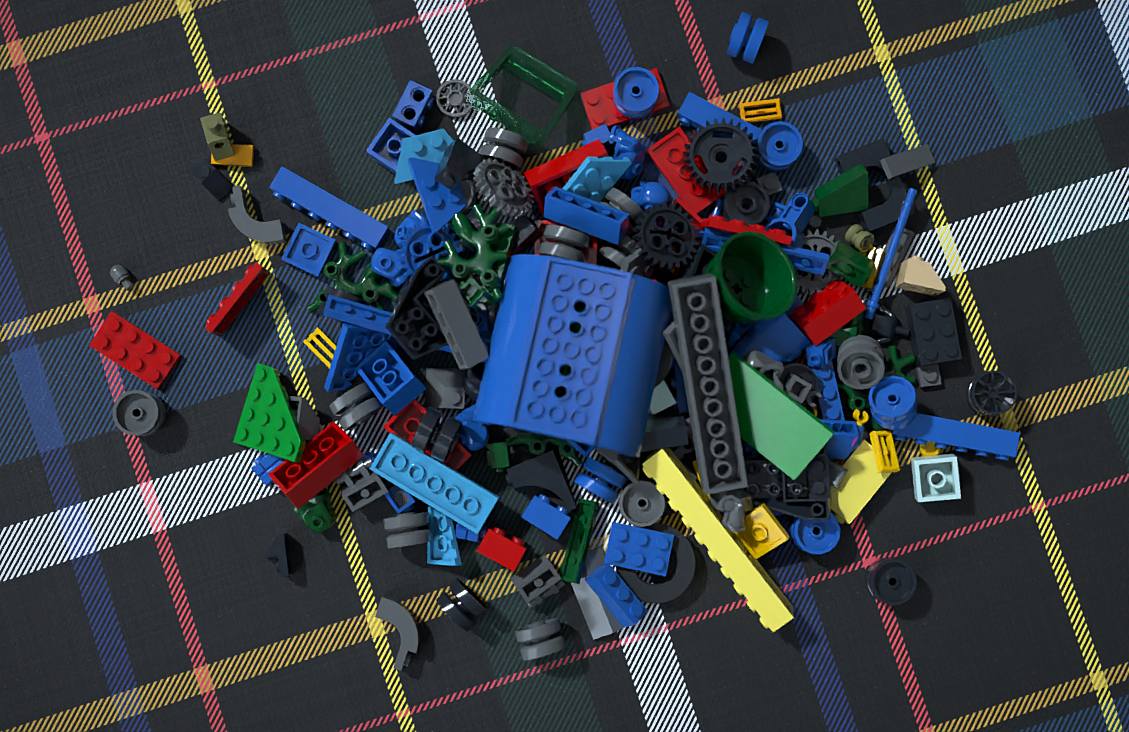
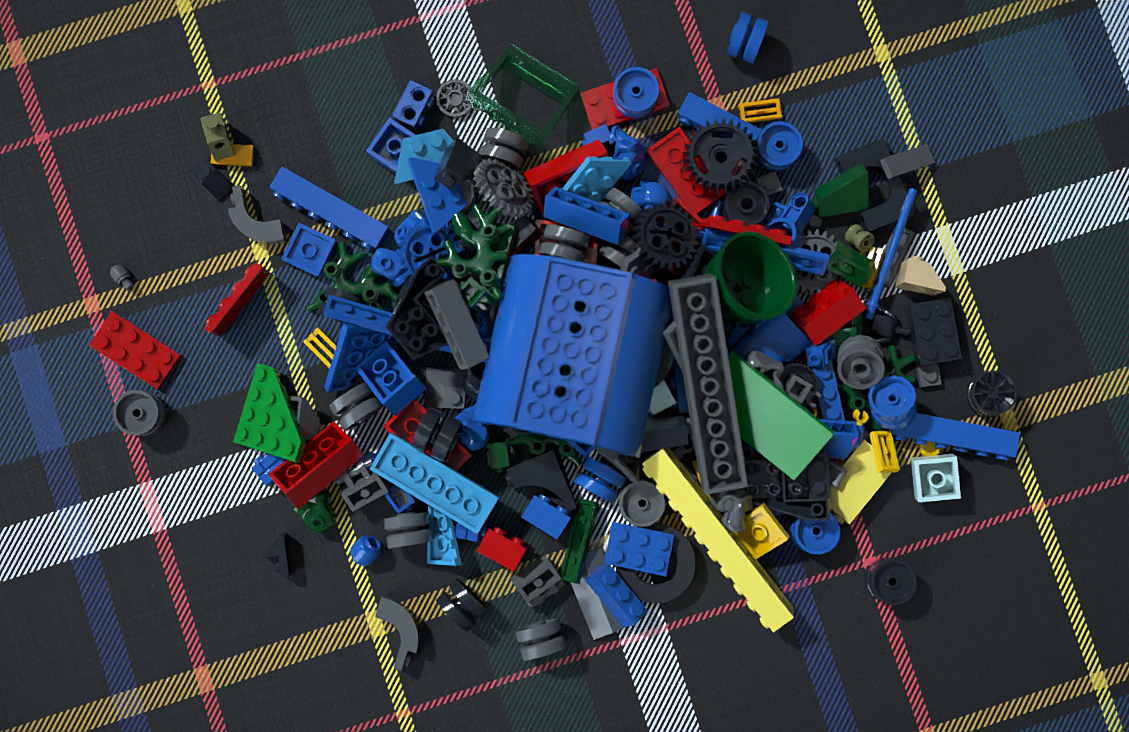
none -> blue head [350,535,381,566]

